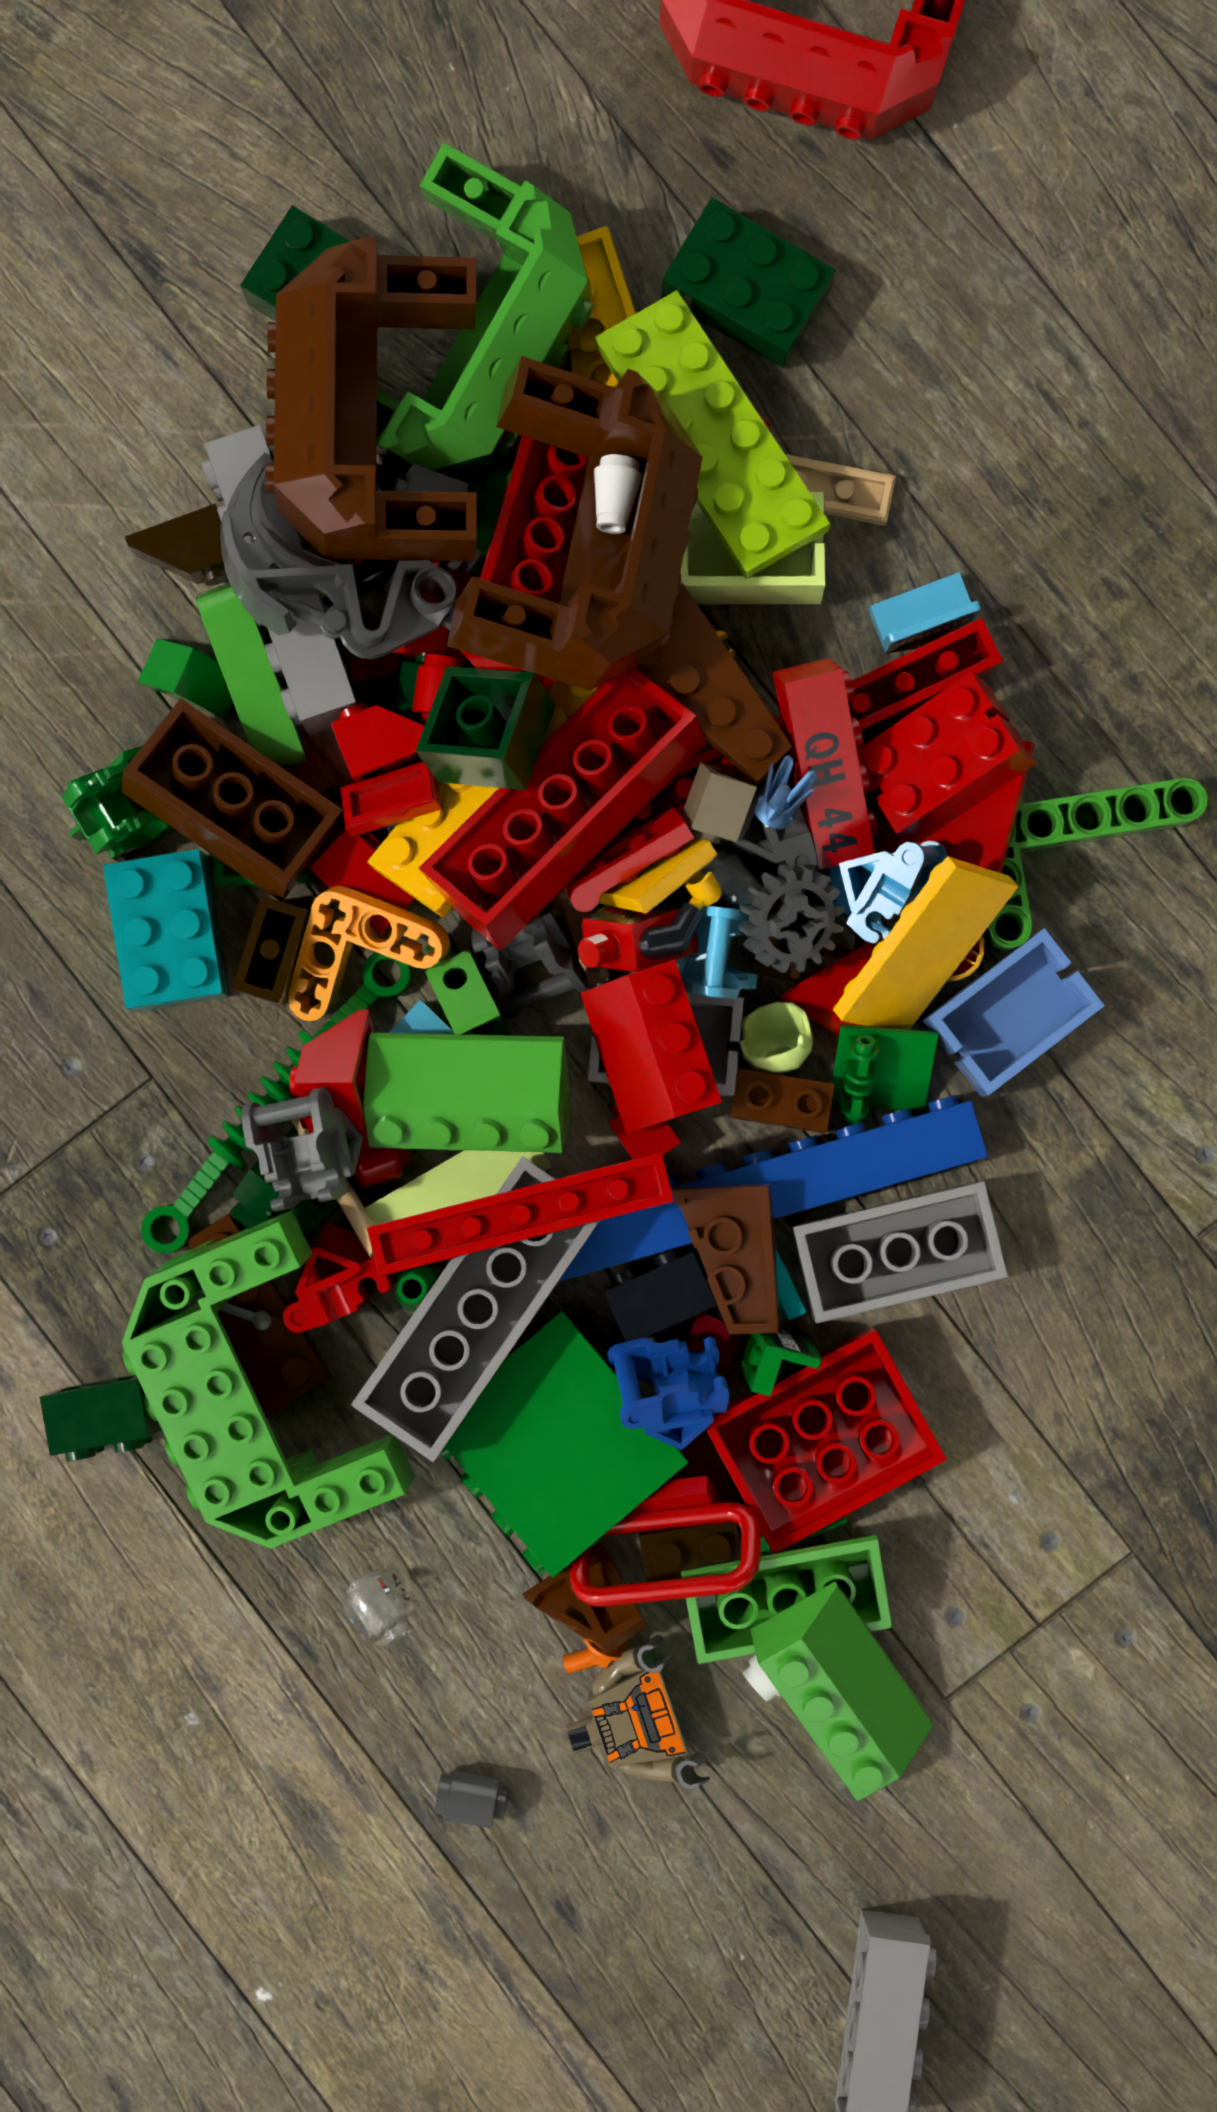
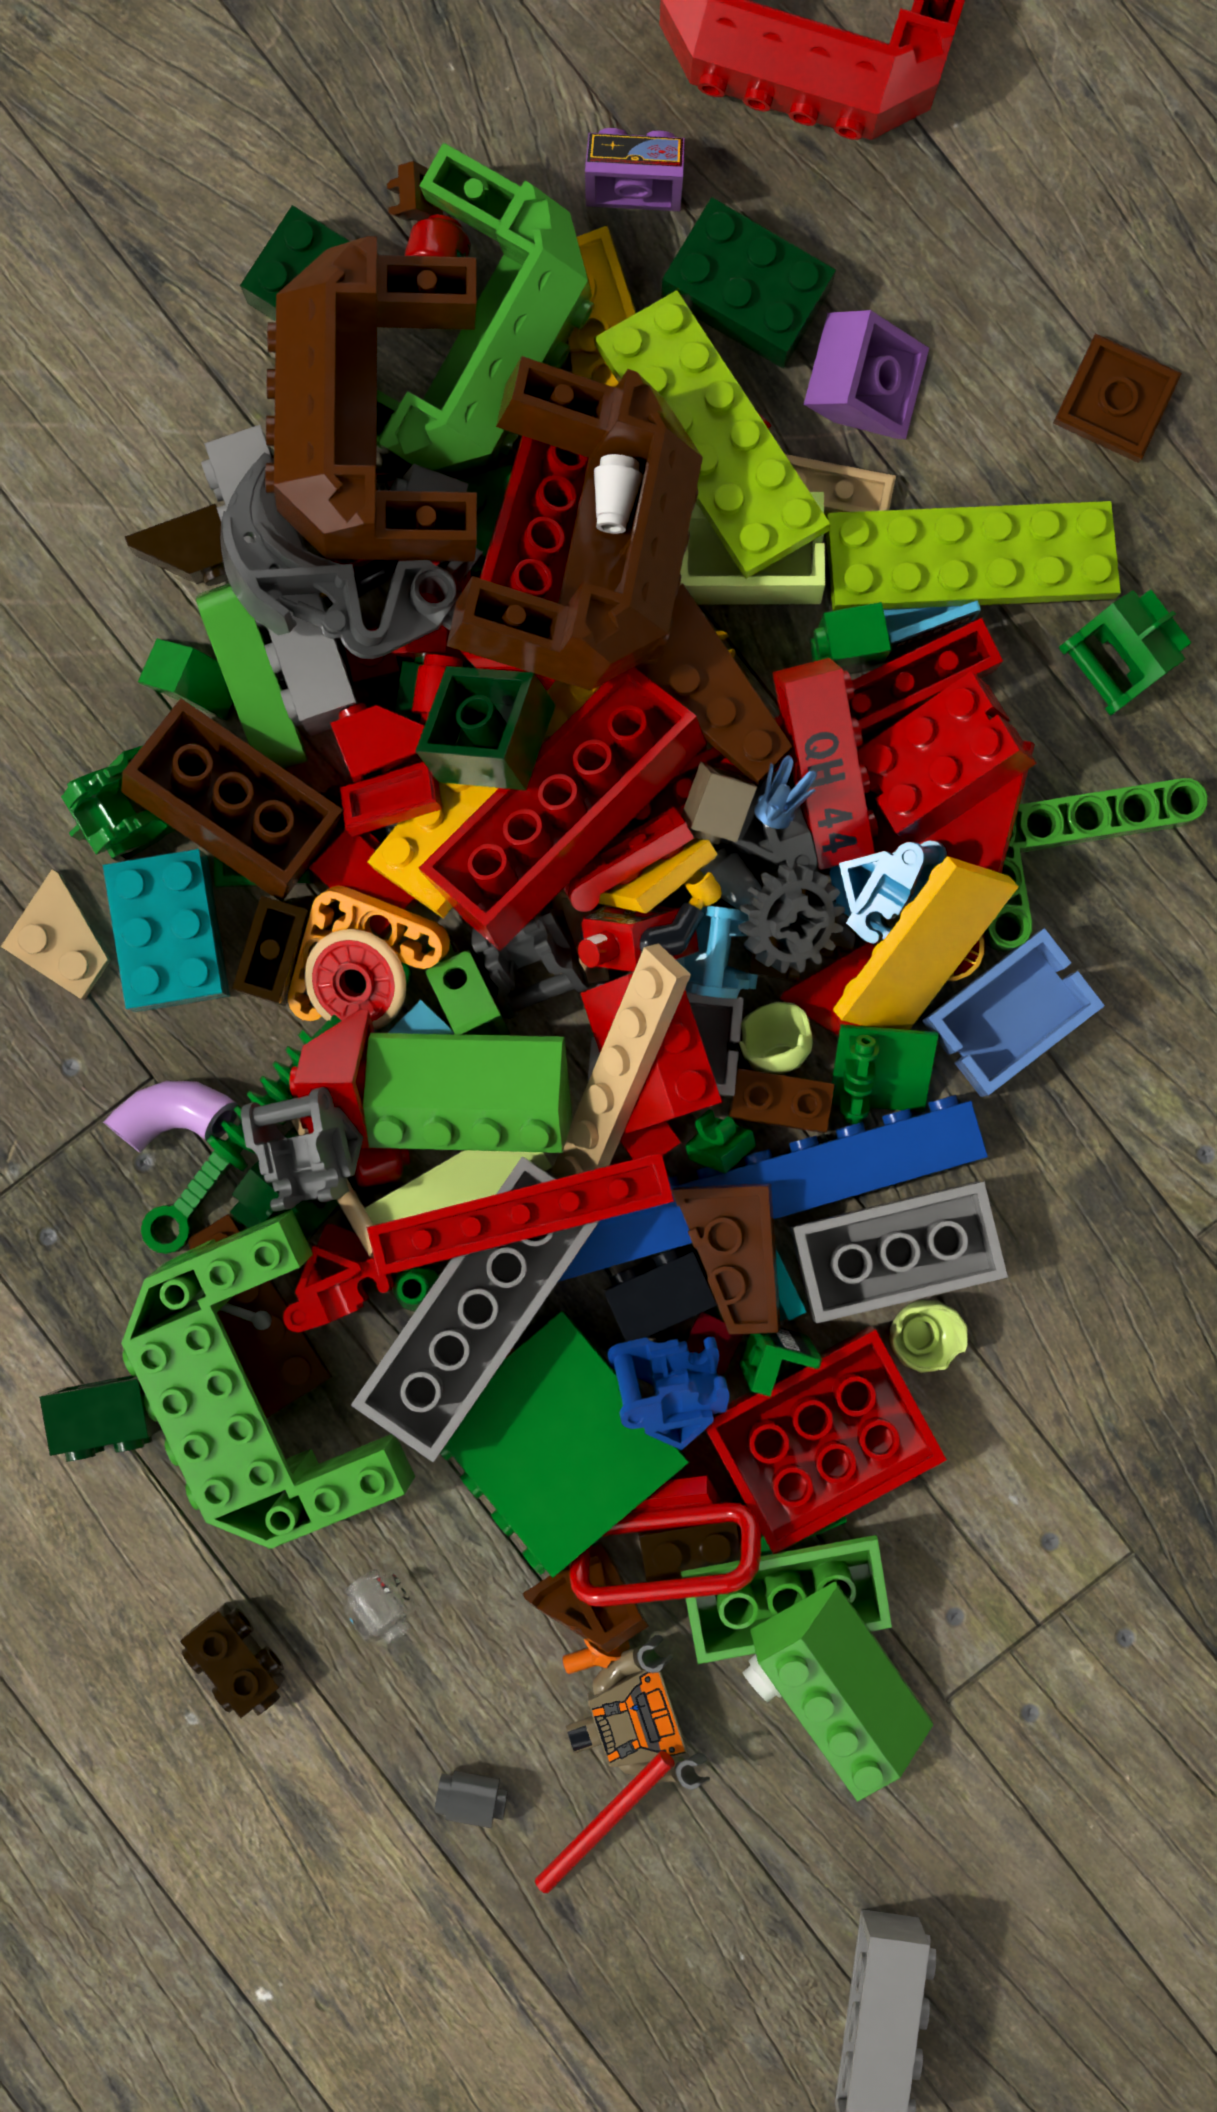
none -> tan wing [1,869,111,1000]
none -> lavender cylinder [103,1080,238,1153]
none -> dark brown brick [180,1603,285,1719]
none -> red wheel [304,929,406,1030]
none -> reddish brown tile [387,161,443,221]
none -> red head [404,214,471,257]
none -> red bar [535,1751,675,1894]
none -> tan plate [551,943,691,1179]
none -> medium lavender slope [585,128,685,211]
none -> green tile [685,1109,756,1174]
none -> medium lavender slope [804,310,929,439]
none -> green brick [810,602,891,674]
none -> lime plate [826,501,1121,611]
none -> yellowish green hair [889,1299,968,1373]
none -> reddish brown tile [1053,333,1182,463]
none -> green piece [1058,589,1192,716]

